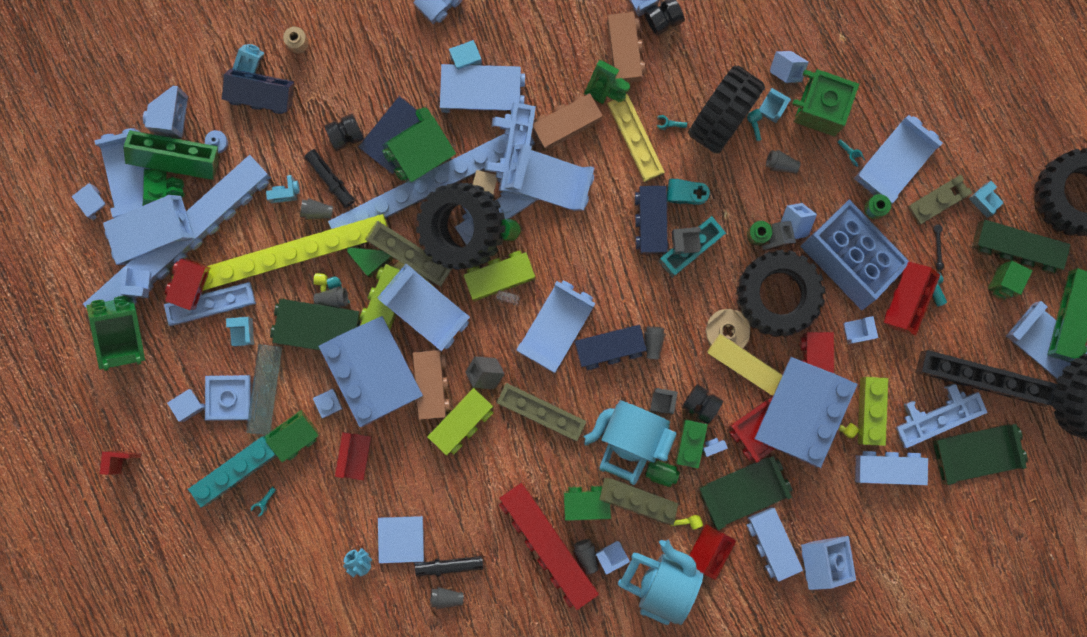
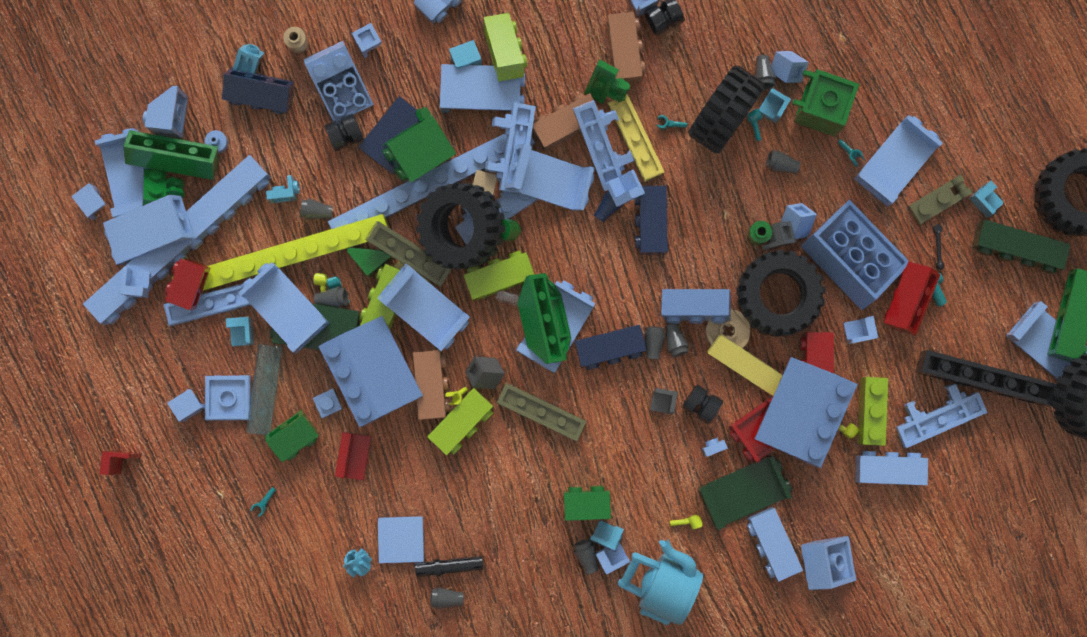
green container [86,295,145,371] -> none
teal brick [188,436,277,508] -> none
black pin [304,149,356,209] -> none
red brick [499,482,599,610] -> none
medium azure piece [583,400,677,485] -> none
olive plate [600,478,678,525] -> none
green brick [645,460,680,487] -> none
teal brick [658,216,726,278] -> none
teal piece [667,179,710,205] -> none
dark grey panel [671,227,701,255] -> none
green brick [674,420,708,469] -> none
red panel [689,524,737,580] -> none
green brick [864,194,891,219] -> none
dark green panel [932,424,1028,485] -> none
green brick [988,261,1033,300] -> none
none -> light blue panel [238,262,329,354]
none -> light blue slope [303,41,374,122]
none -> light blue panel [352,23,382,58]
none -> neon yellow hand [445,387,468,405]
none -> lime brick [483,13,527,82]
none -> green wedge [517,273,571,364]
none -> light blue hinge [572,100,634,191]
none -> medium azure panel [590,521,624,552]
none -> dark blue cone [594,192,623,223]
none -> light blue panel [606,170,645,207]
none -> medium blue brick [661,289,731,324]
none -> dark grey cone [664,324,689,358]
none -> dark grey cone [755,55,776,89]

